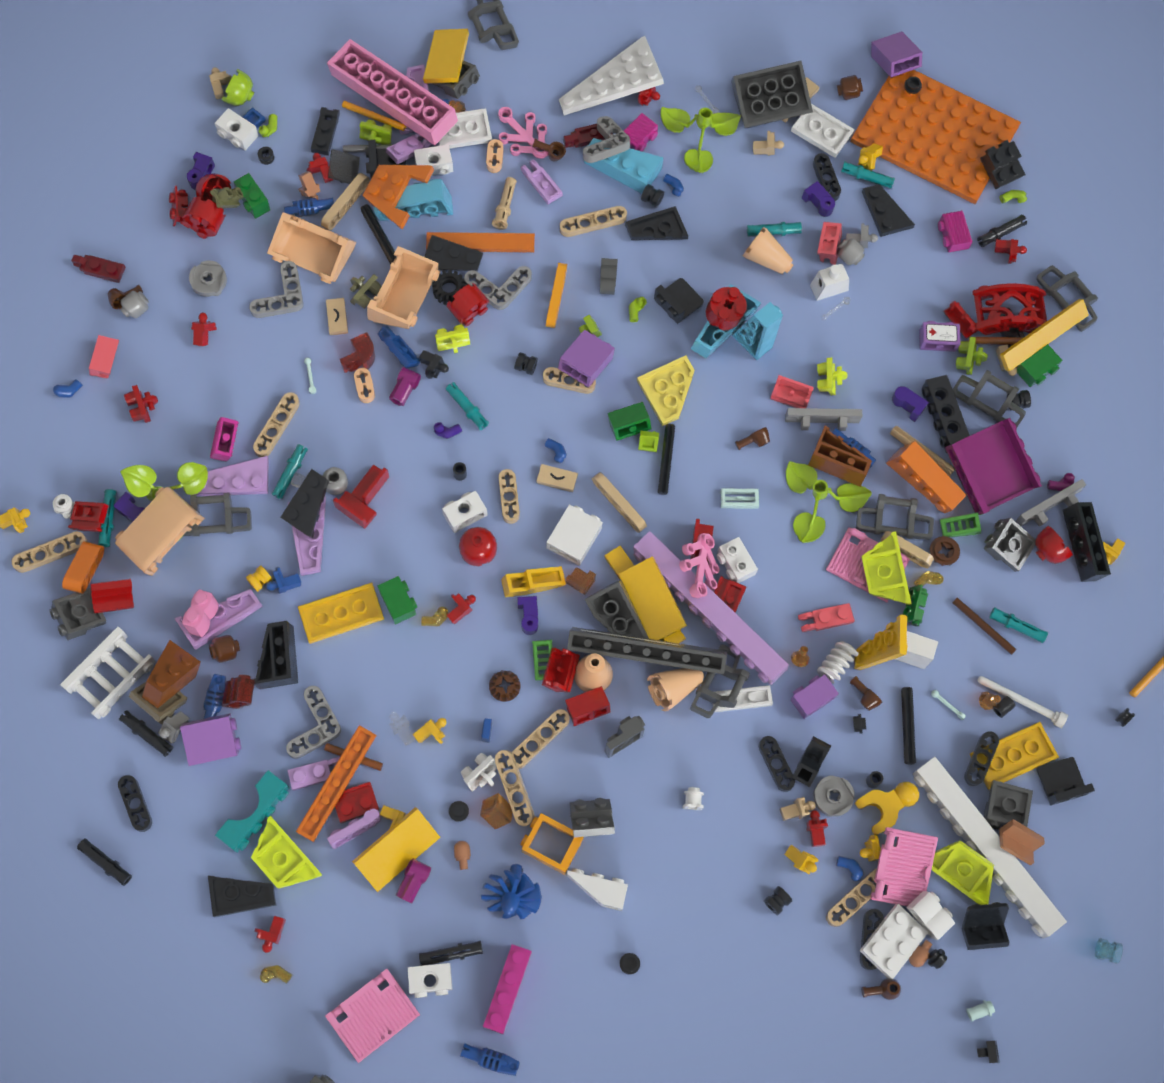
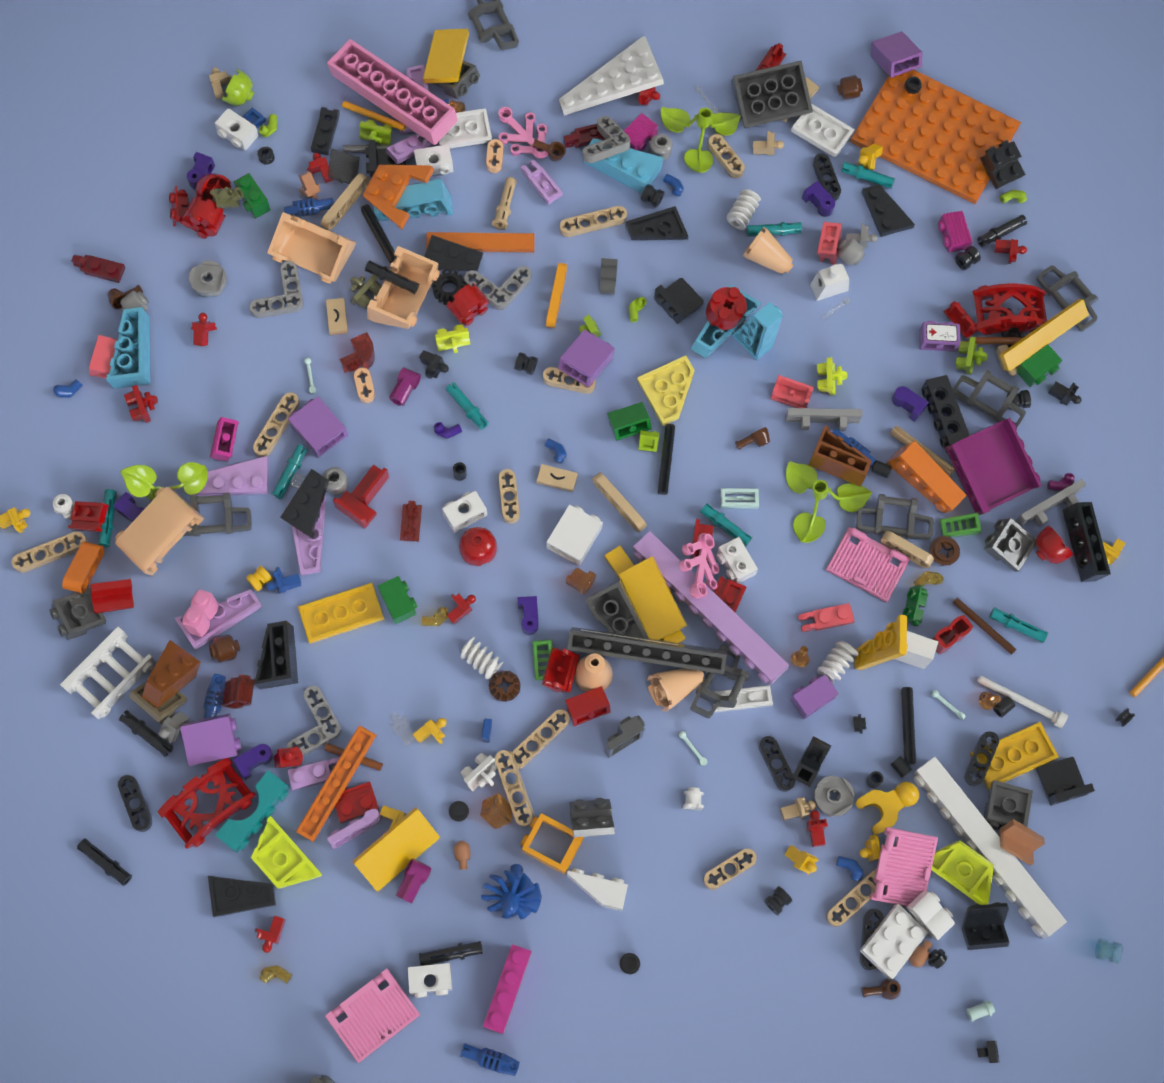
blue hinge [377,325,420,368] -> none
yellow slope [501,566,566,598] -> none
reddish brown bar [850,676,883,711] -> none
neon yellow wing [861,531,912,604] -> none
none -> medium azure wedge [106,307,150,389]
none -> red fence [157,758,256,849]
none -> dark purple leg [233,744,273,780]
none -> red piece [274,746,303,768]
none -> medium lavender brick [288,397,348,458]
none -> black pin [365,260,420,294]
none -> clear red hinge [400,501,422,542]
none -> white piece [460,637,503,679]
none -> light grey head [649,134,673,161]
none -> light aqua hinge [679,731,707,766]
none -> teal pin [700,503,753,547]
none -> tan beam [703,849,757,890]
none -> tan beam [708,134,745,178]
none -> white piece [726,189,761,230]
none -> red hinge [755,43,786,71]
none -> black hinge [871,460,892,478]
none -> black hinge [890,756,913,778]
none -> red brick [932,615,973,654]
none -> black wheel [955,246,981,270]
none -> black piece [1048,381,1082,406]

